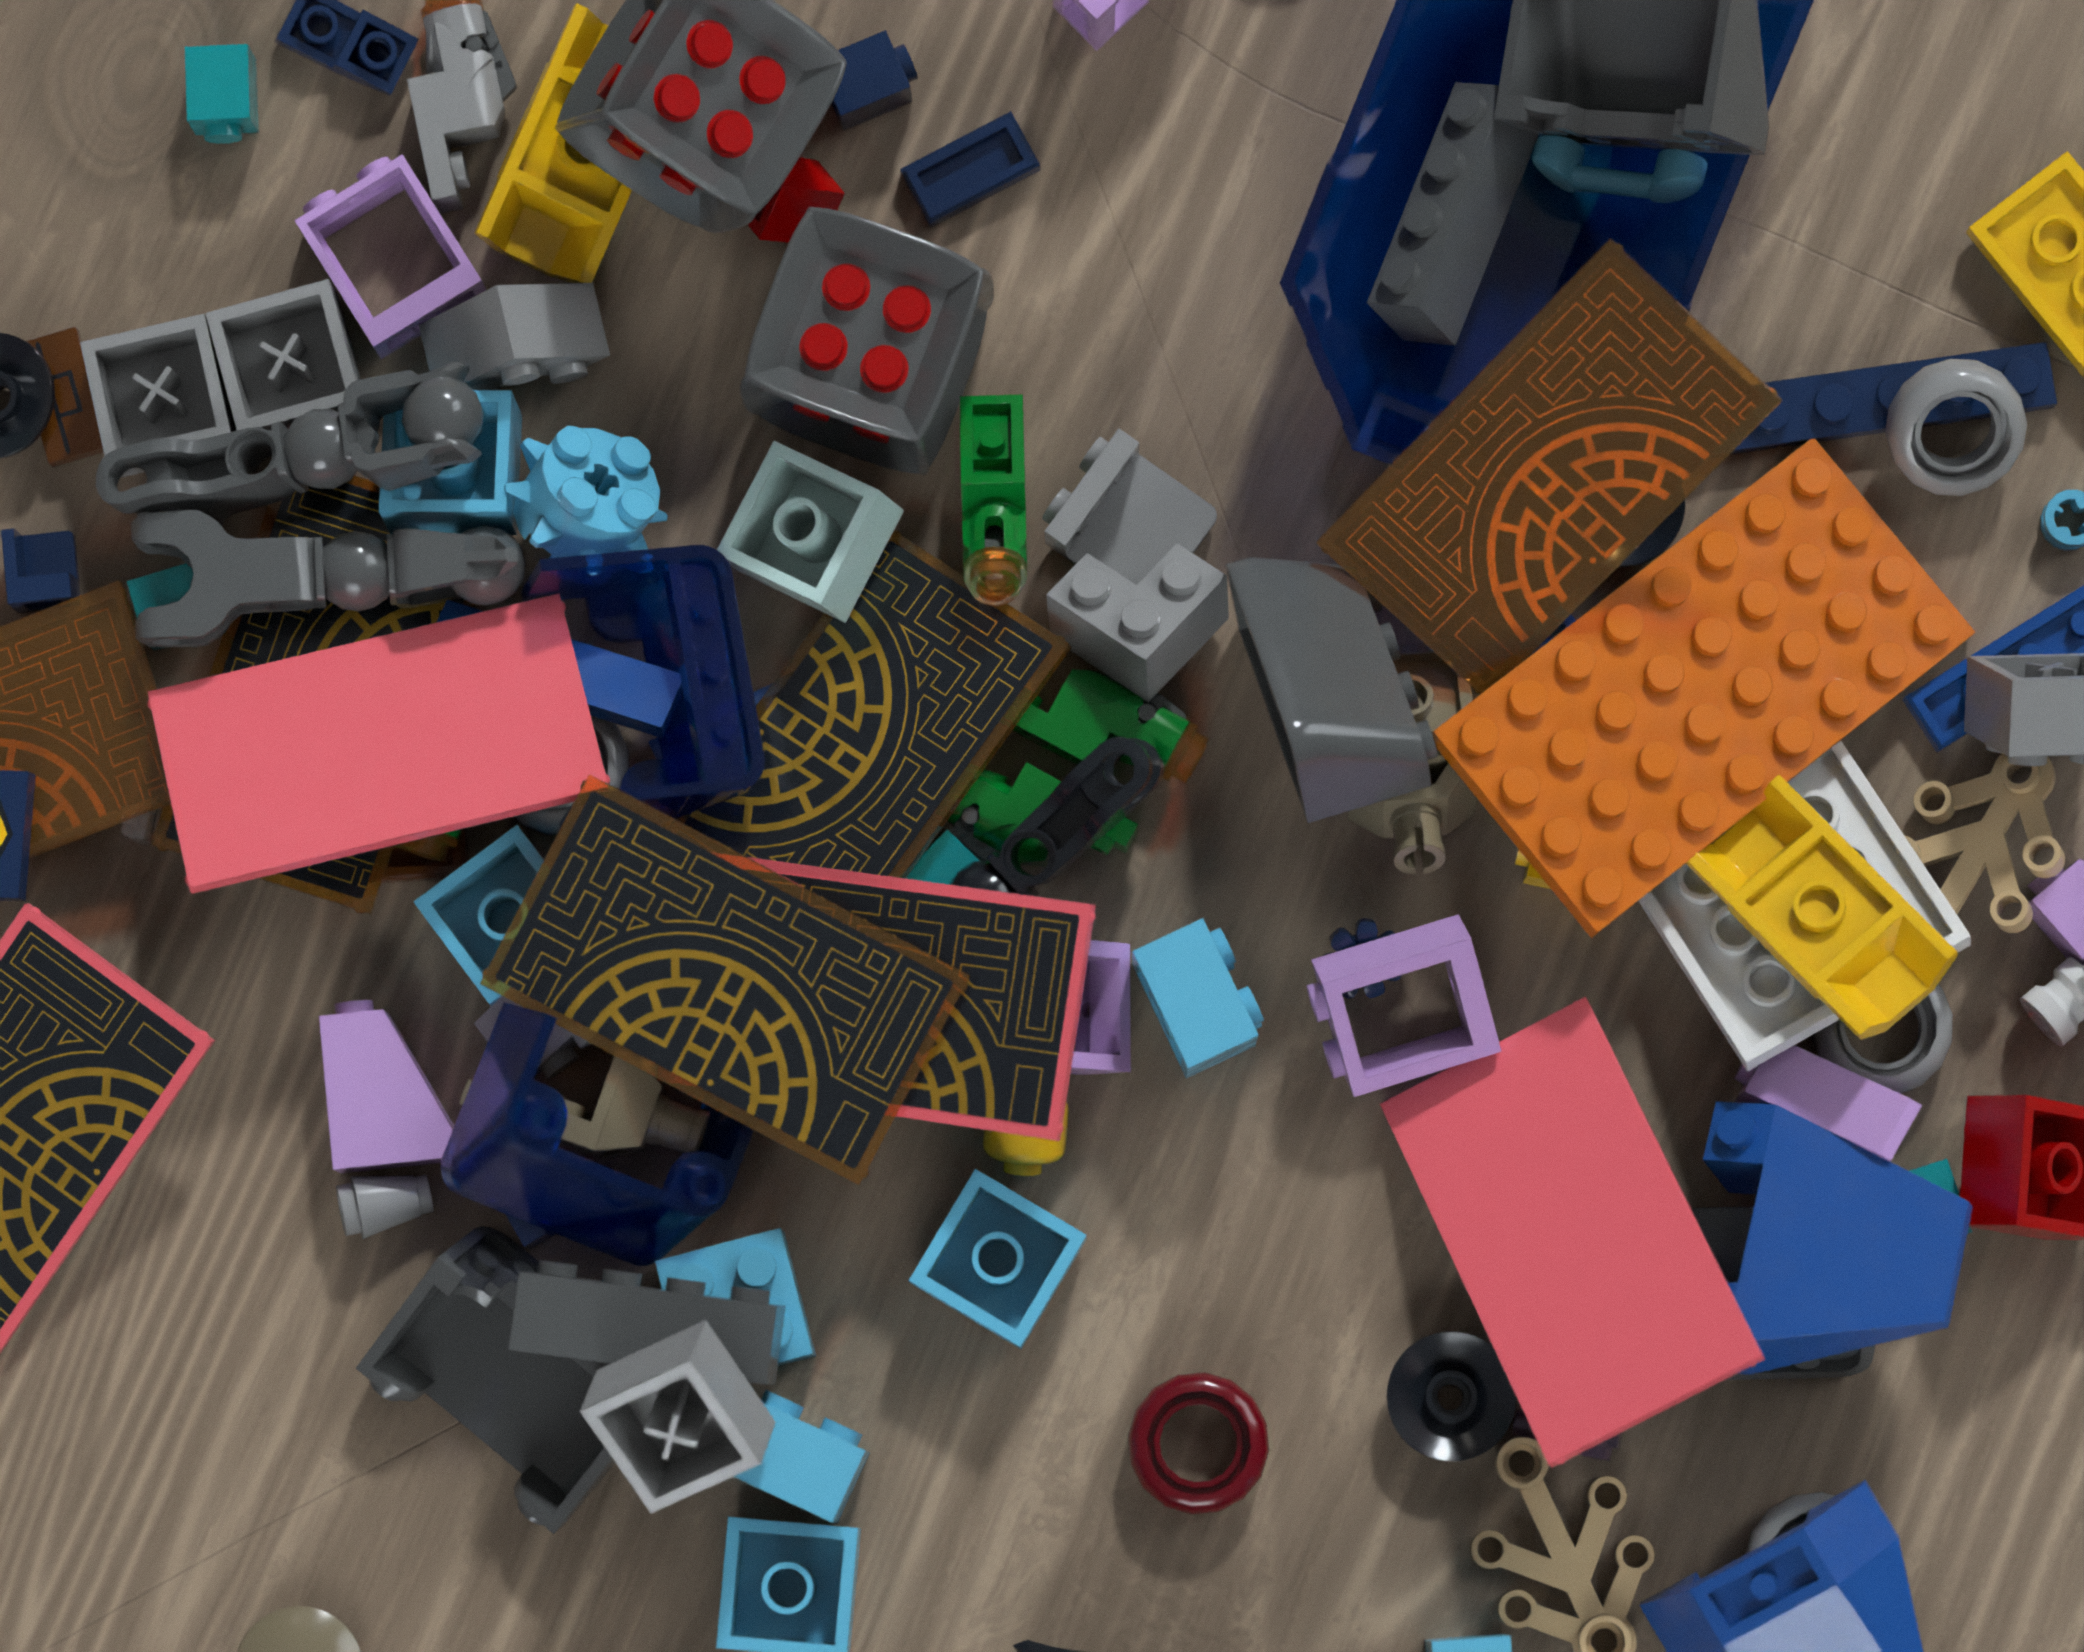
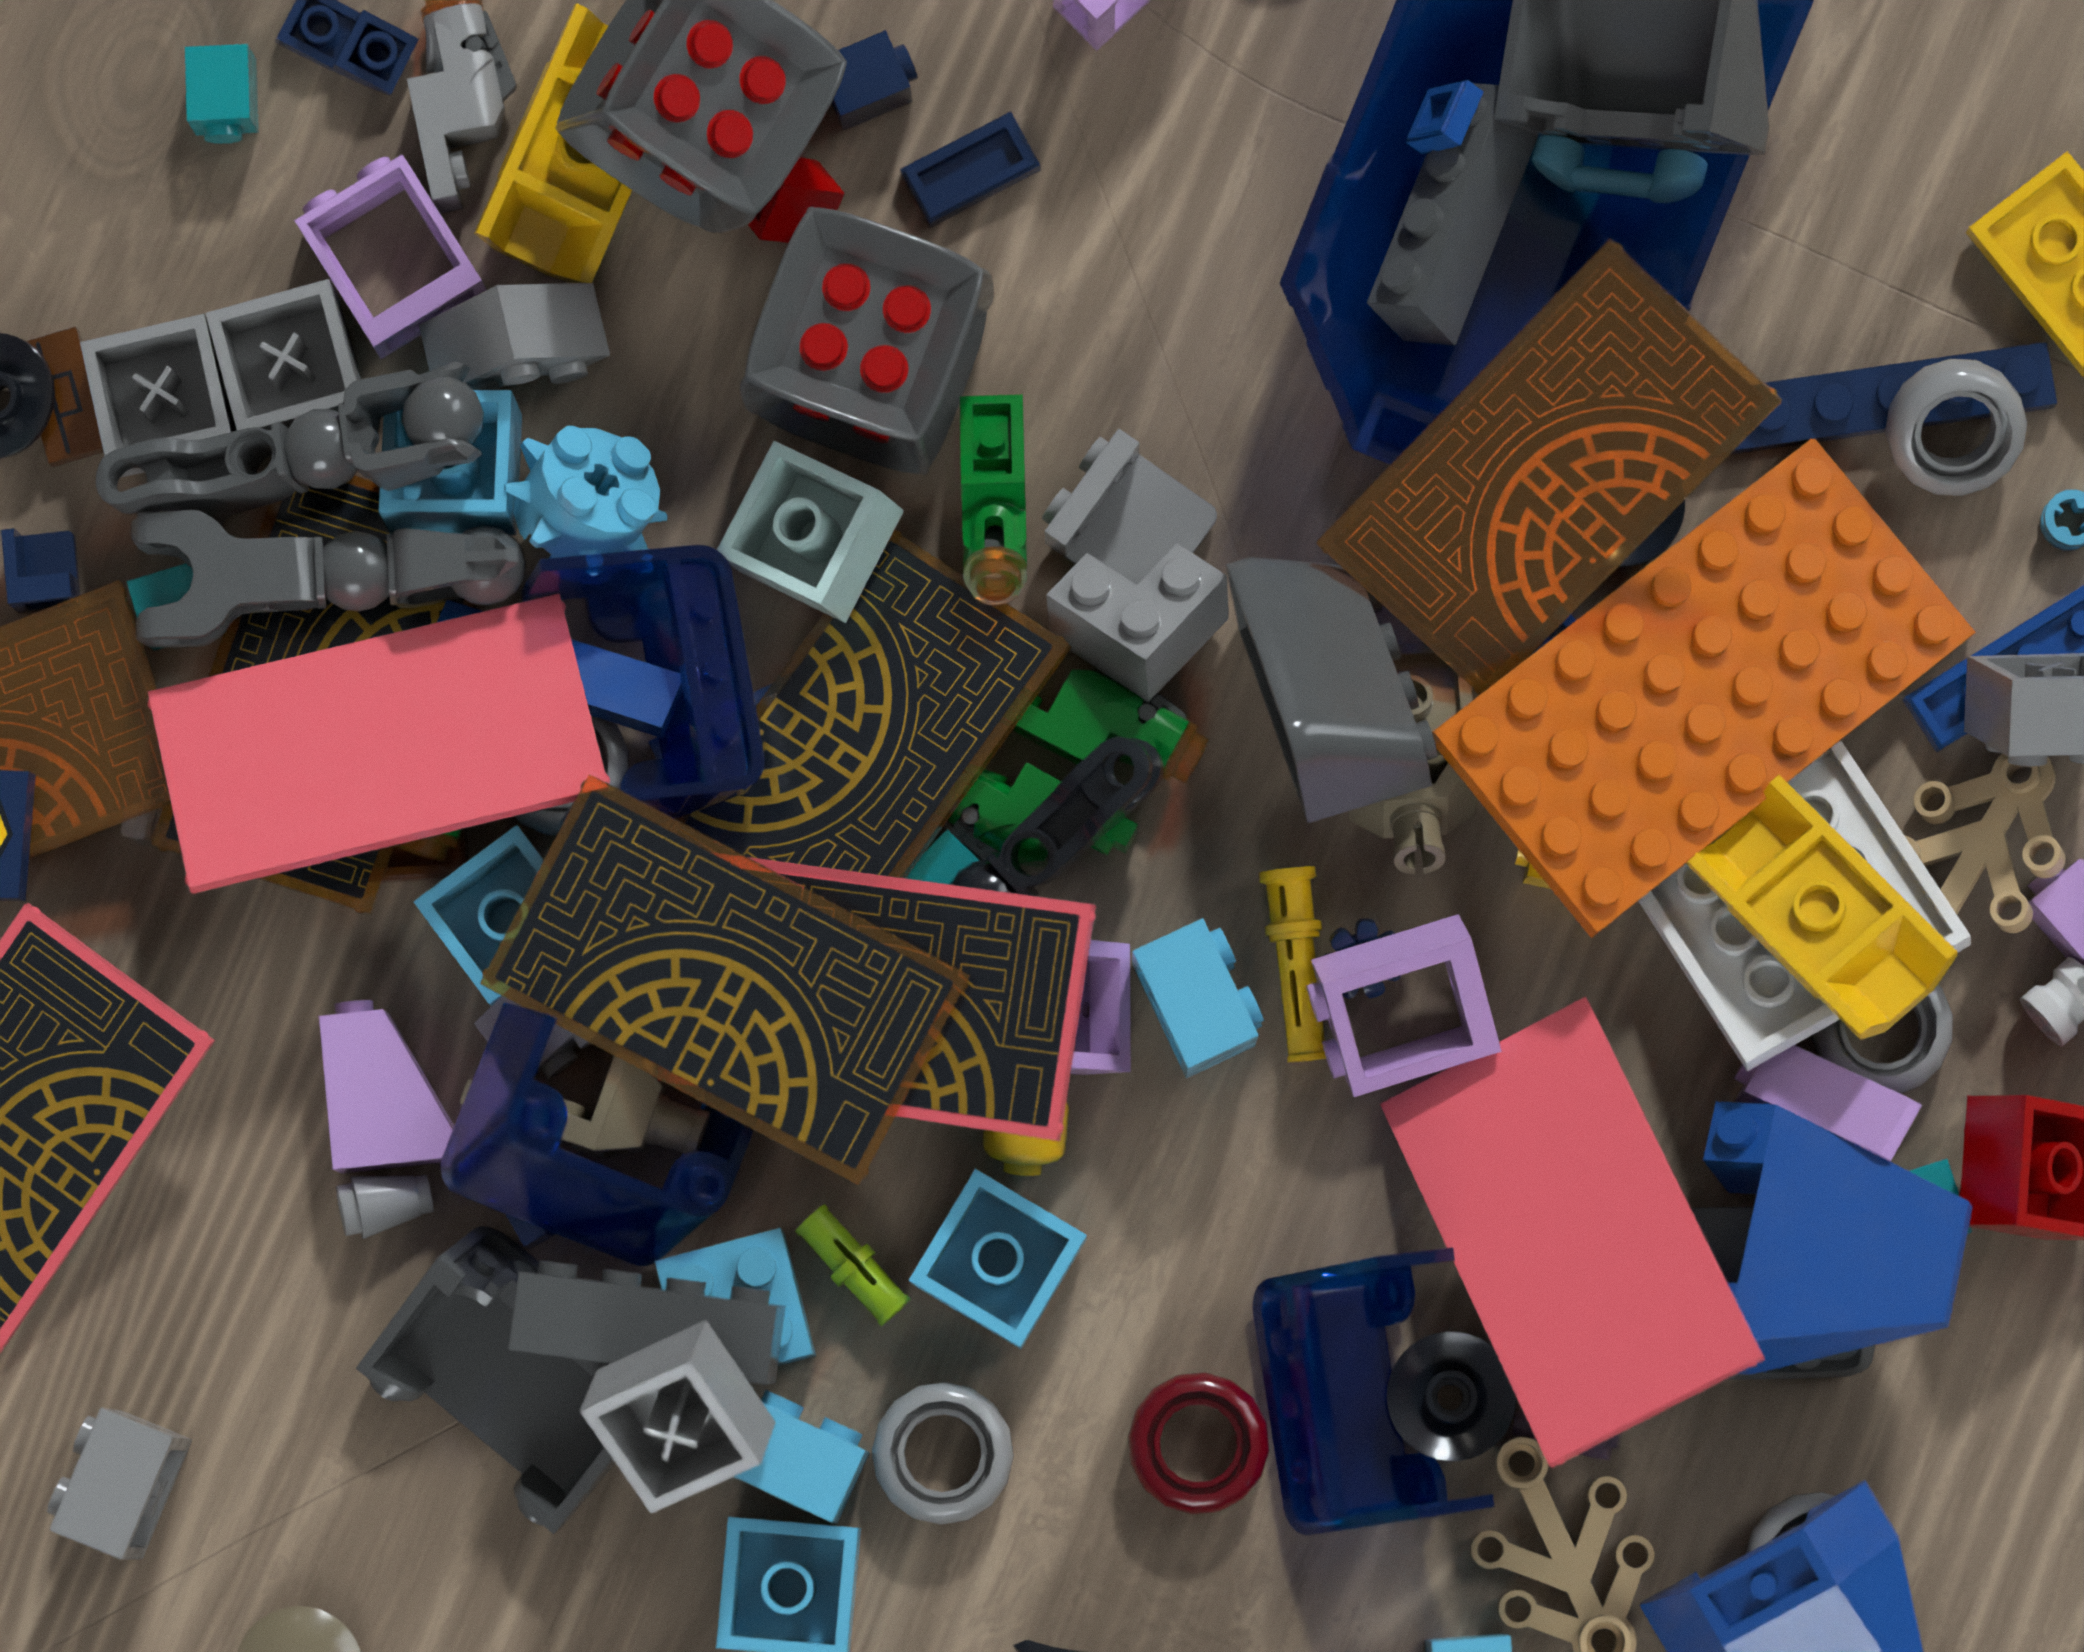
none -> light grey brick [47,1408,193,1560]
none -> lime pin [795,1204,911,1327]
none -> light grey wheel [872,1382,1014,1525]
none -> clear blue windscreen [1252,1247,1495,1535]
none -> yellow pin [1258,866,1326,1063]
none -> blue tile [1406,80,1484,154]

